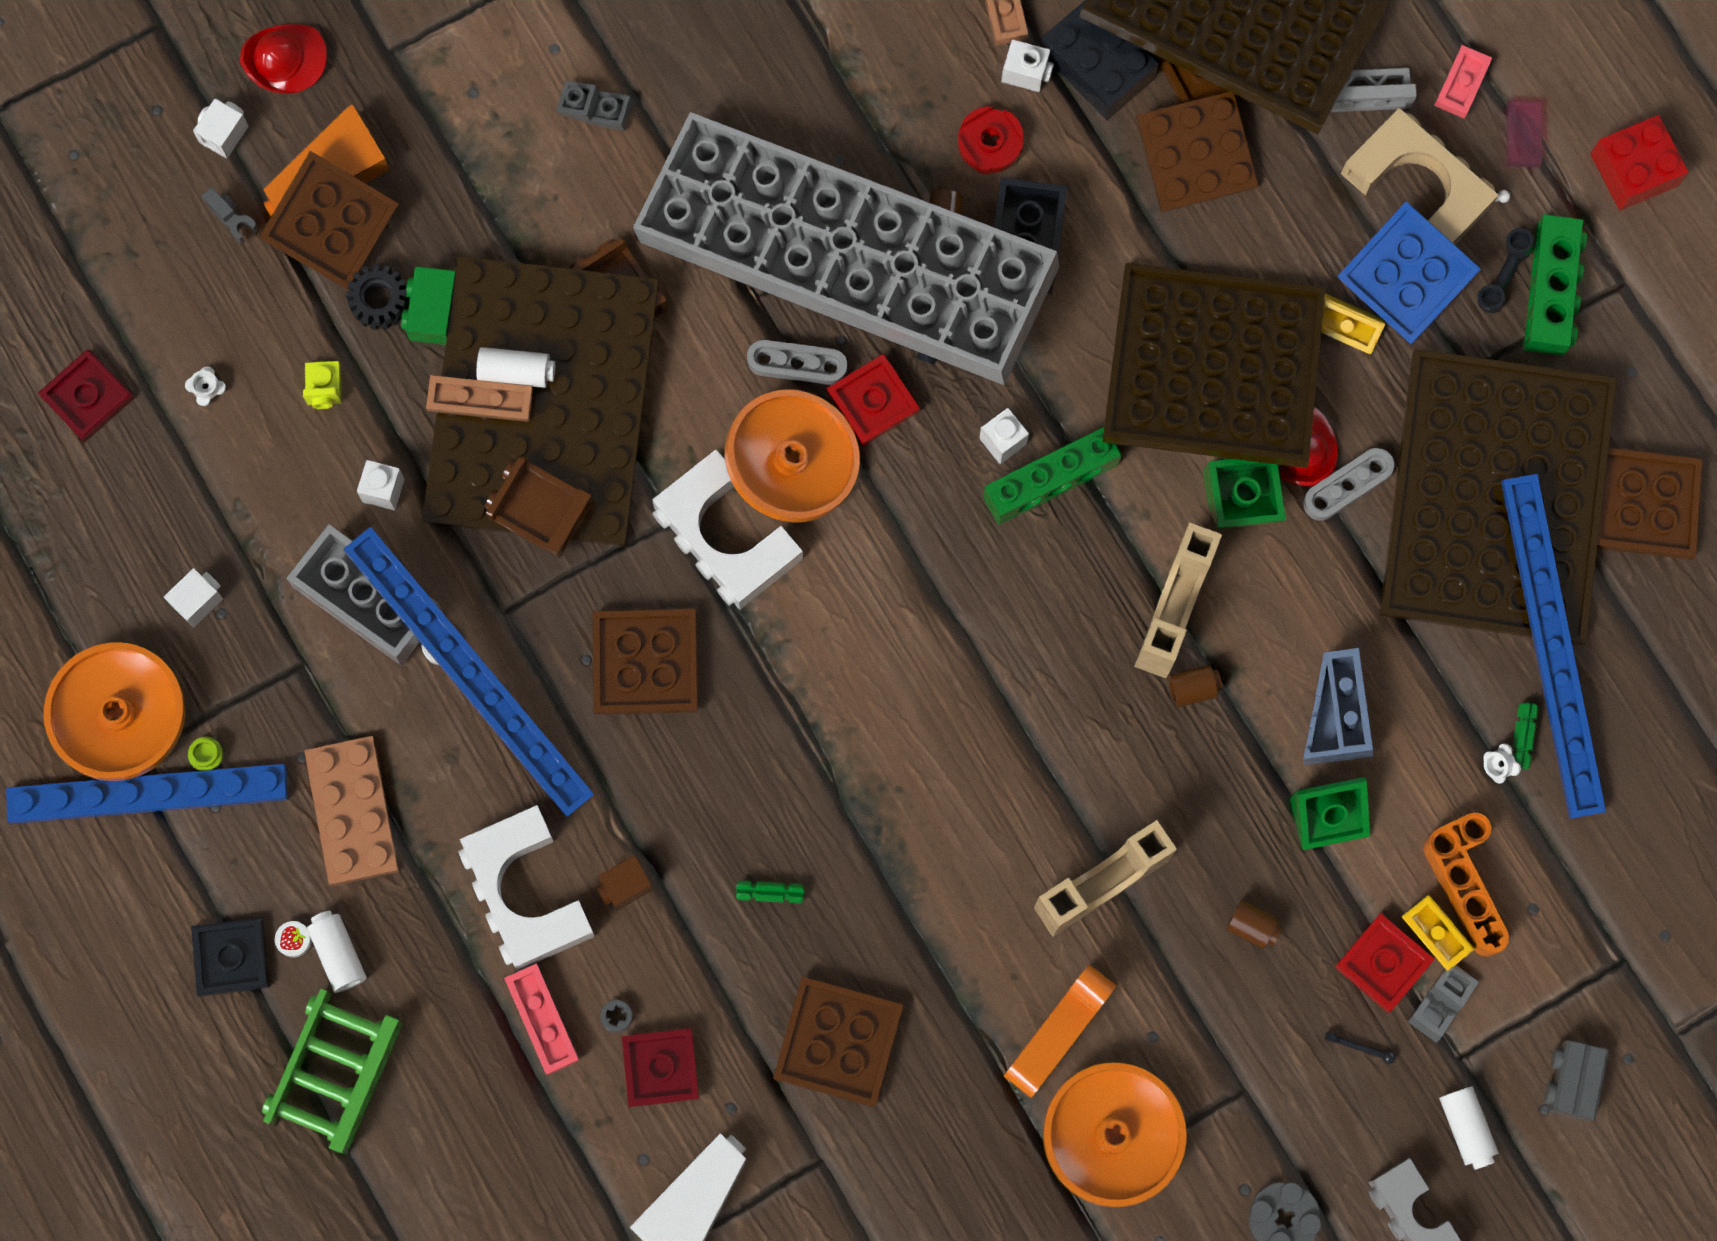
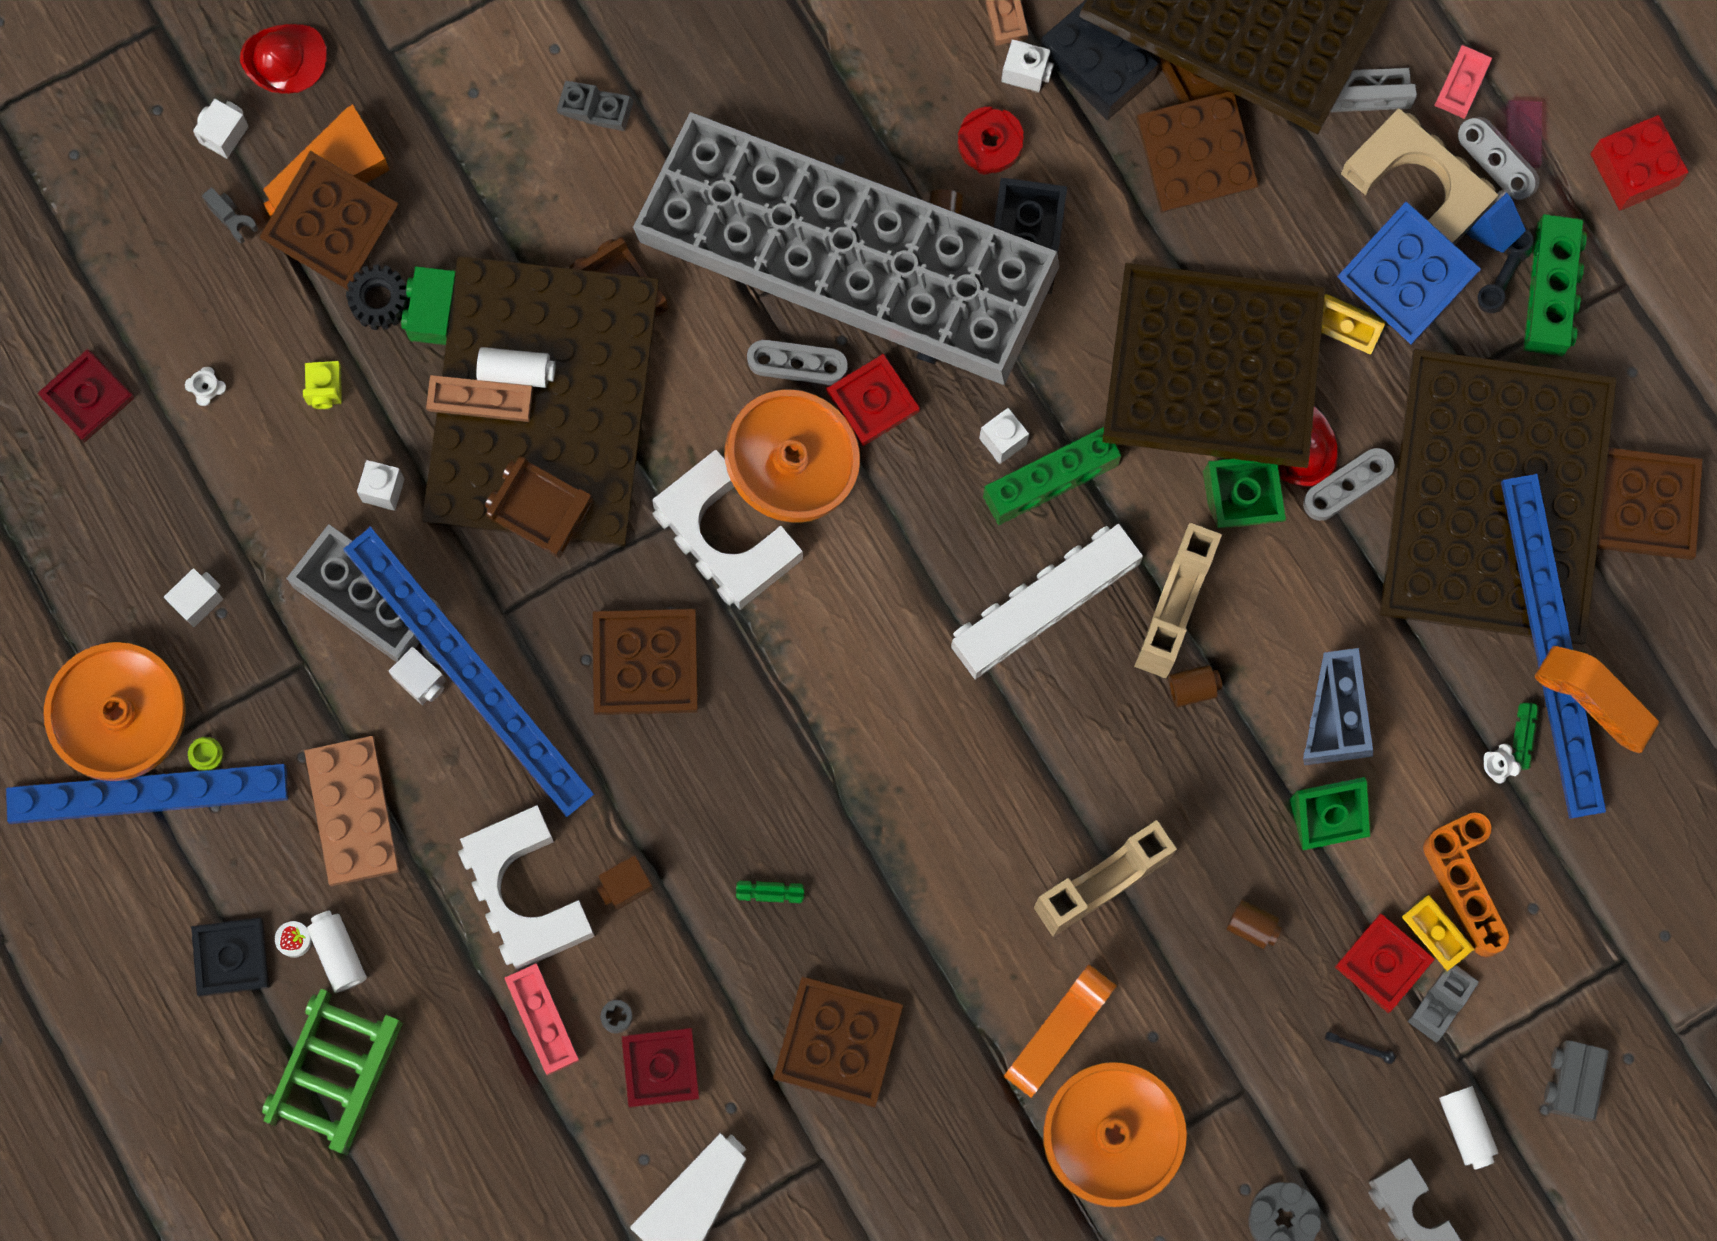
none -> white brick [388,646,446,705]
none -> white brick [951,524,1143,680]
none -> light grey plate [1458,117,1539,199]
none -> blue slope [1466,193,1526,253]
none -> orange beam [1535,646,1659,753]

